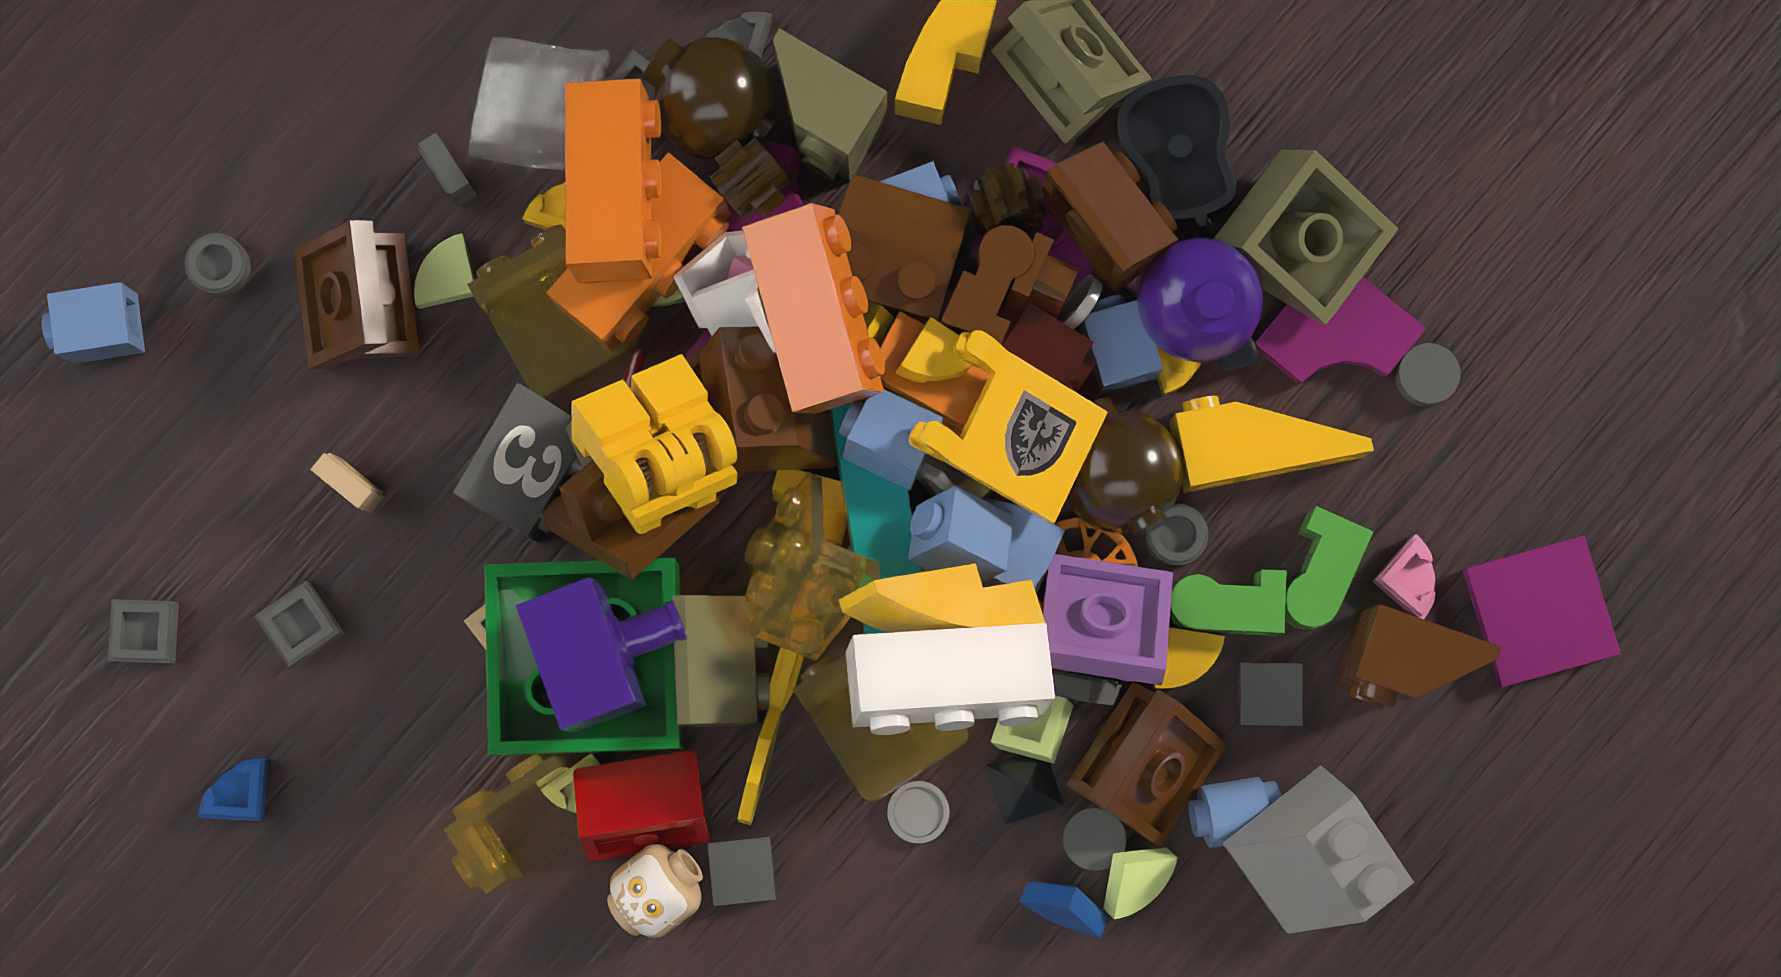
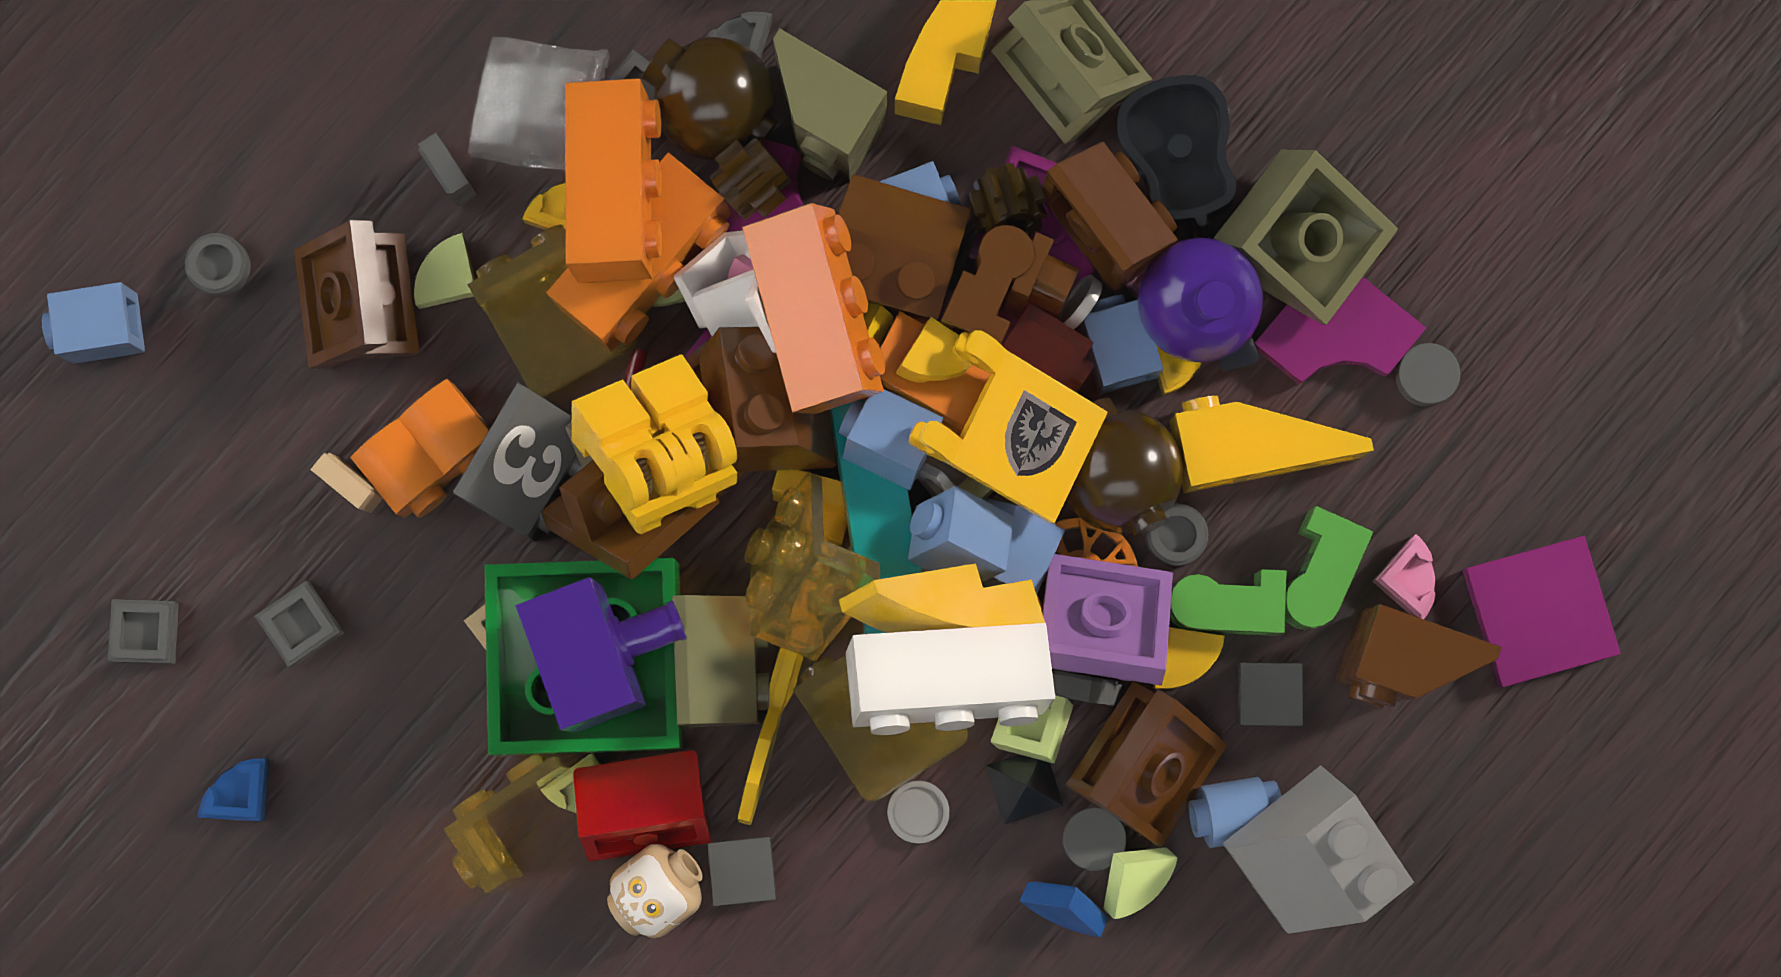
none -> orange brick [350,379,490,518]

